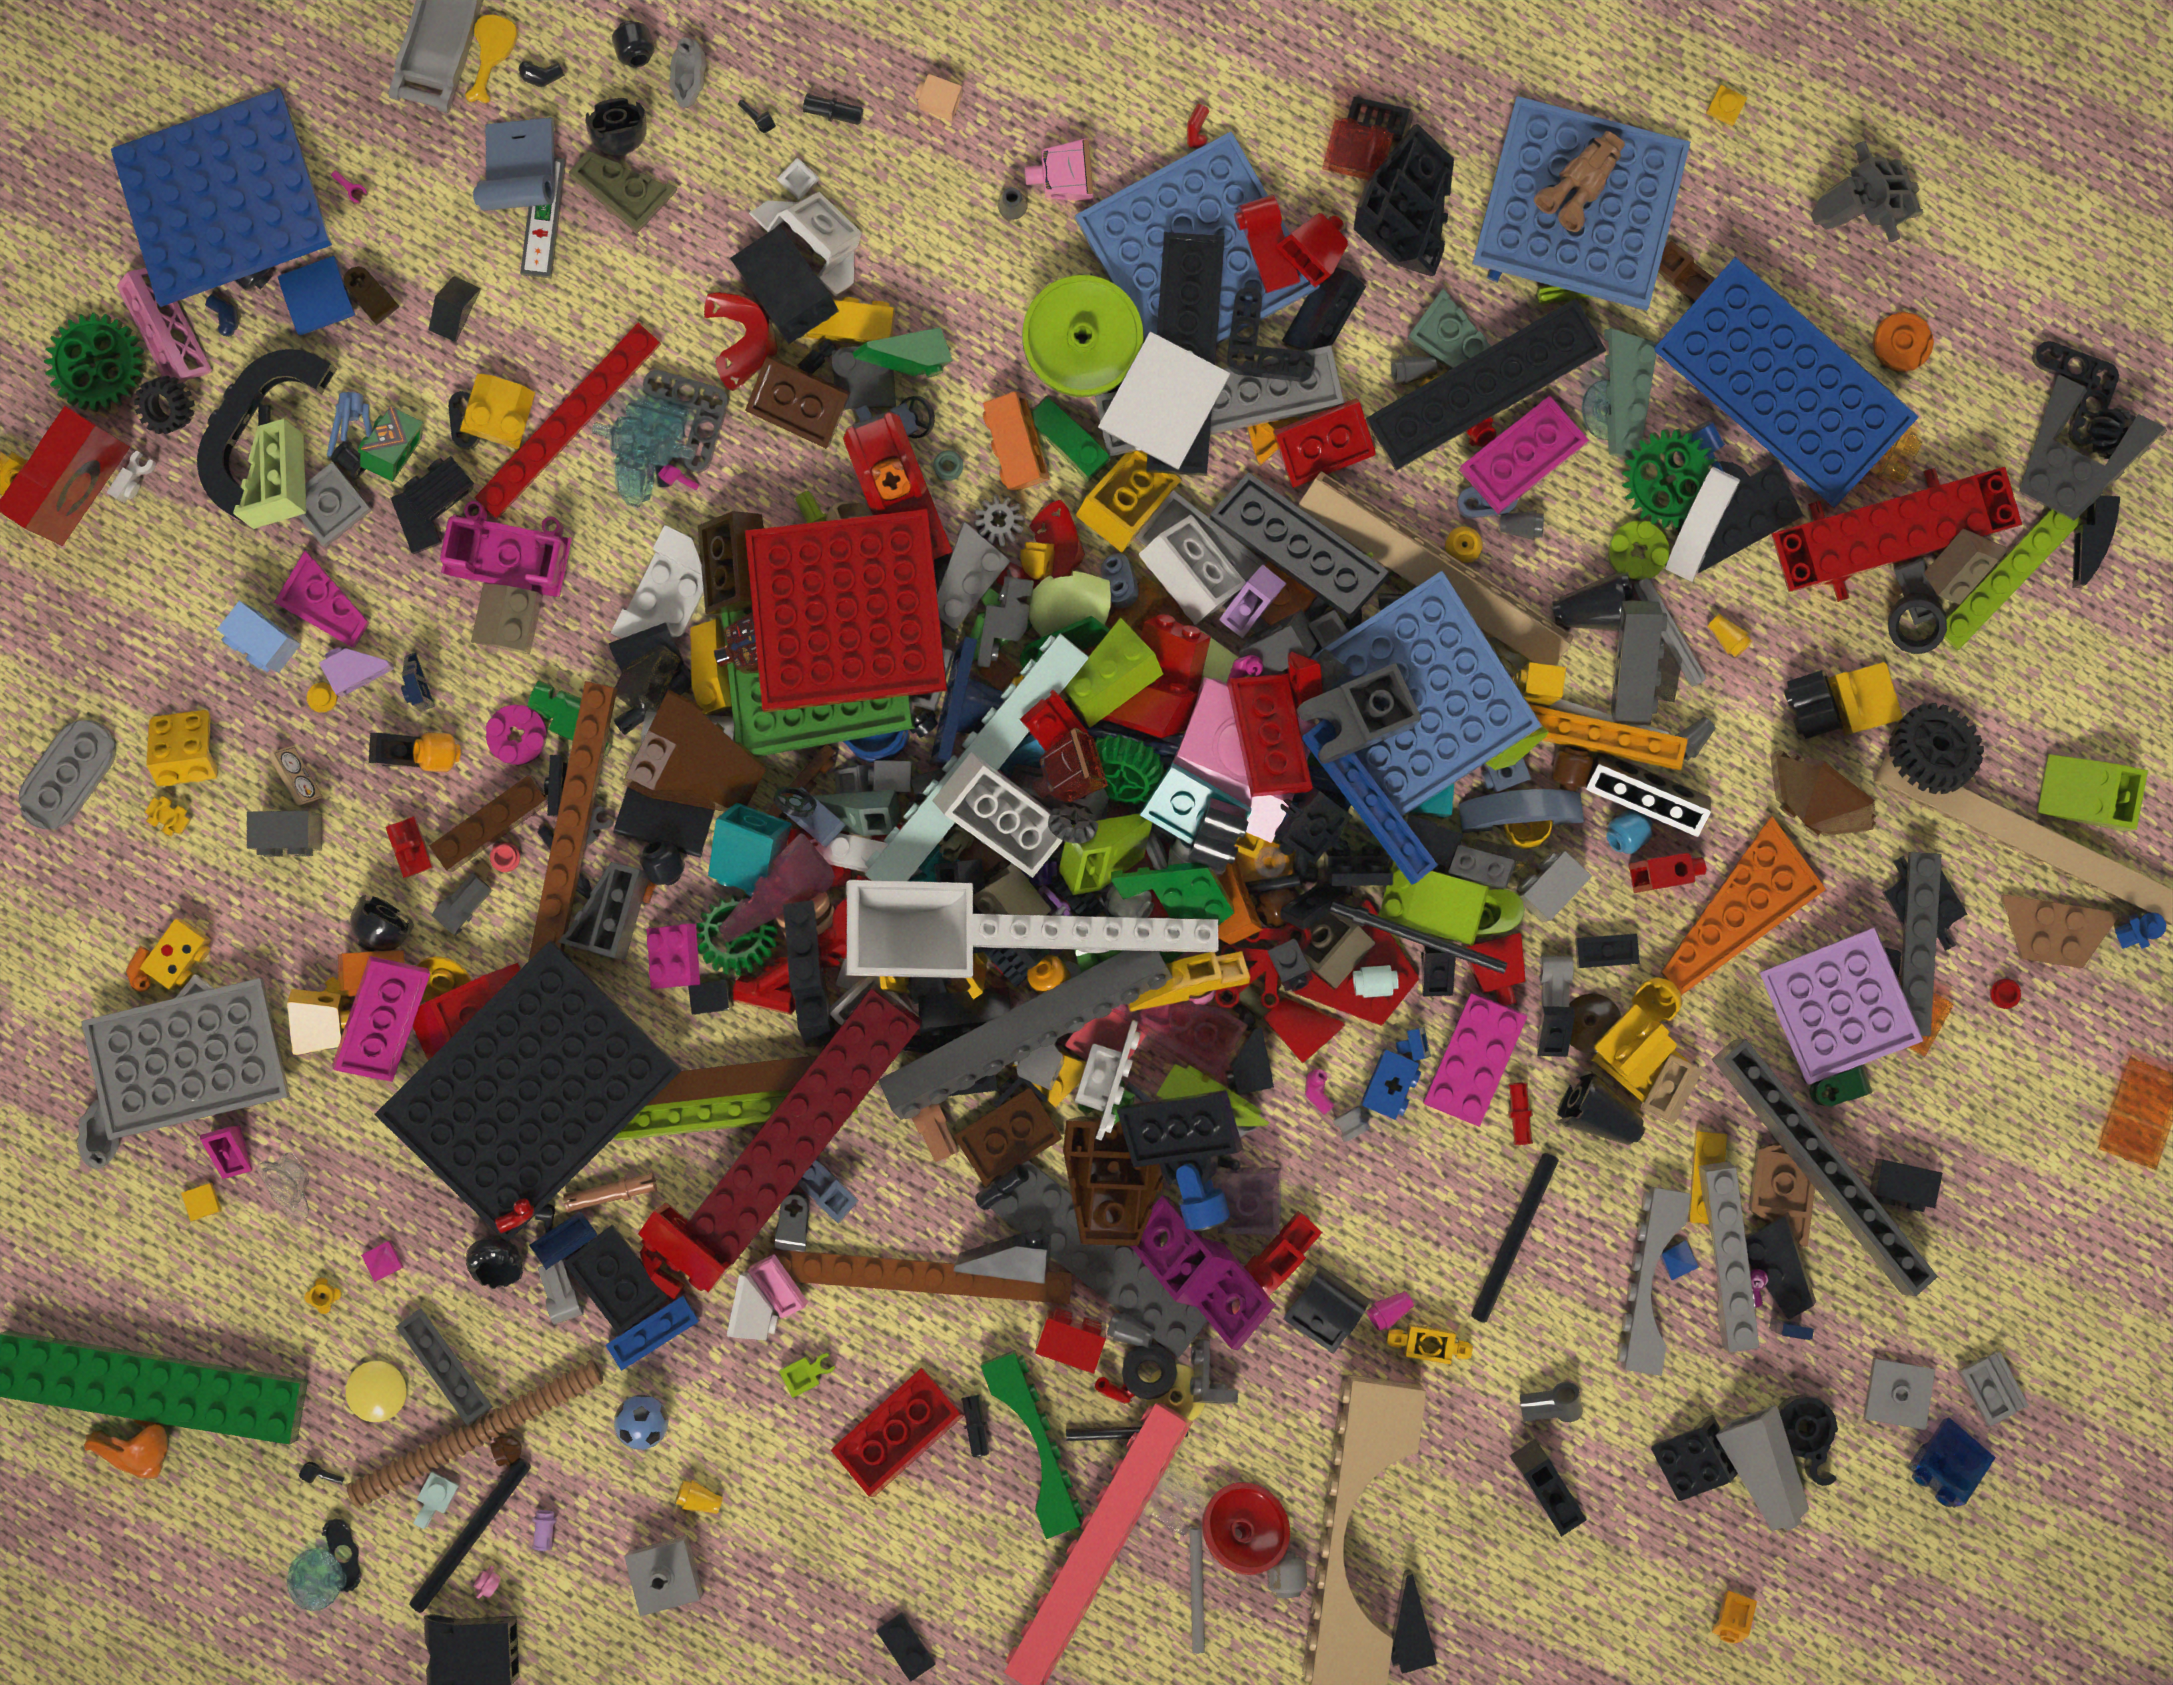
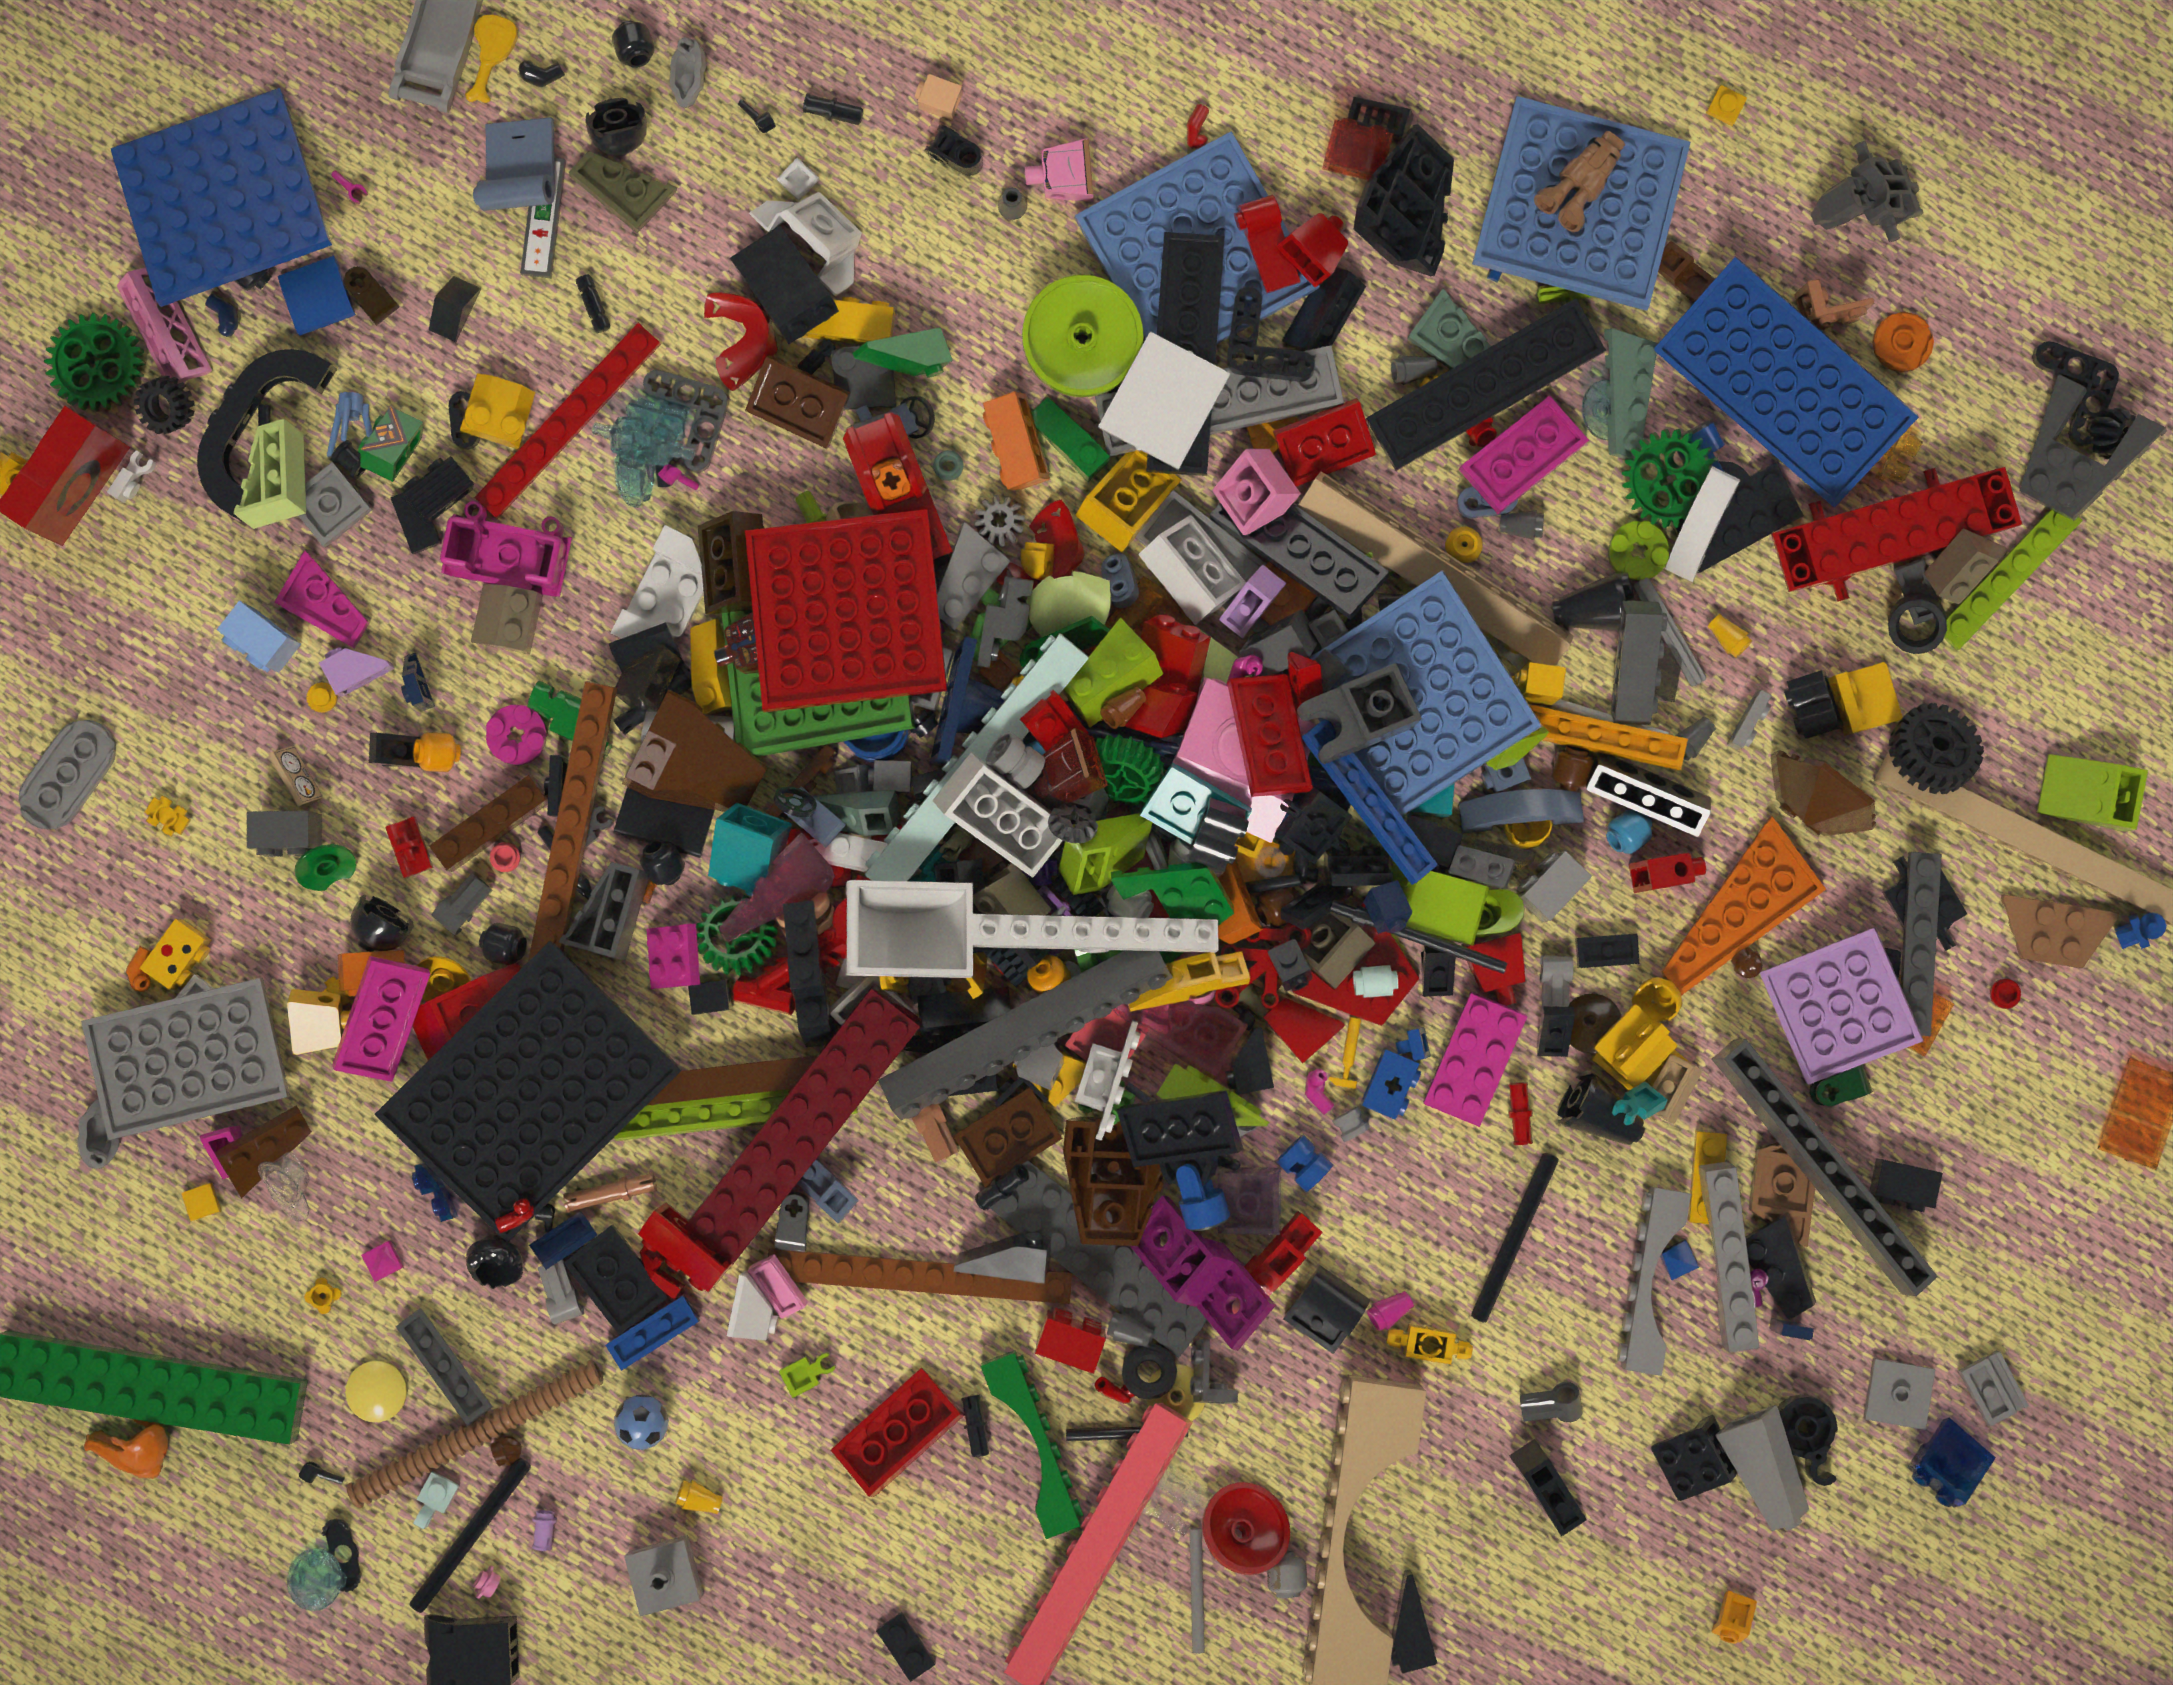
yellow bracket [146,710,218,787] -> none
black slope [2072,495,2120,588] -> none
none -> reddish brown wing [214,1105,312,1199]
none -> green dish [294,844,356,891]
none -> clear blue slope [412,1163,458,1222]
none -> black head [479,923,527,965]
none -> black axle [576,274,610,333]
none -> black piece [924,124,983,176]
none -> light grey wheel [986,731,1045,789]
none -> dark orange cone [1100,686,1147,729]
none -> bright pink slope [1212,449,1301,535]
none -> blue wheel [1276,1134,1333,1192]
none -> yellow piece [1328,1017,1361,1089]
none -> dark blue brick [1364,880,1413,934]
none -> teal plate [1612,1082,1668,1125]
none -> light grey plate [1727,690,1772,750]
none -> reddish brown plate [1731,947,1763,978]
none -> nougat bracket [1794,279,1875,330]

